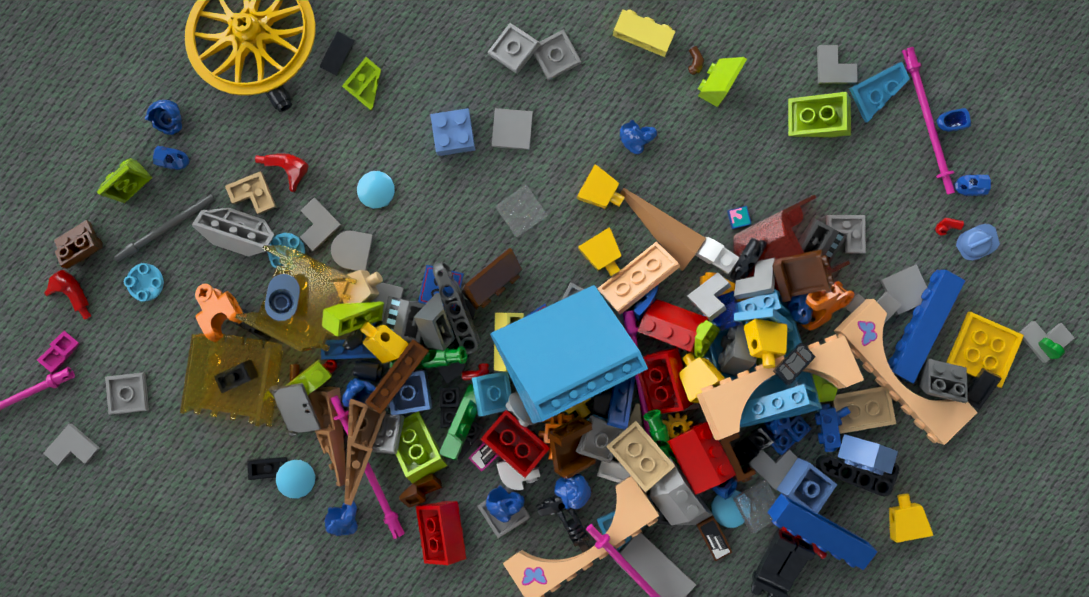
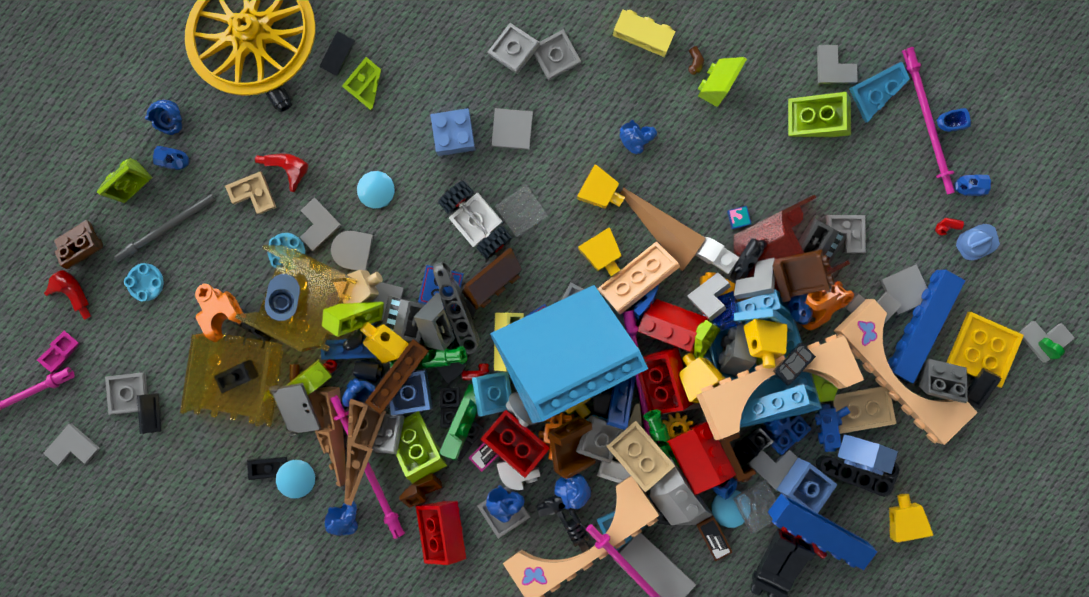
light grey wedge [192,208,274,257] -> none
none -> black tile [137,393,161,434]
none -> plate [438,180,513,260]

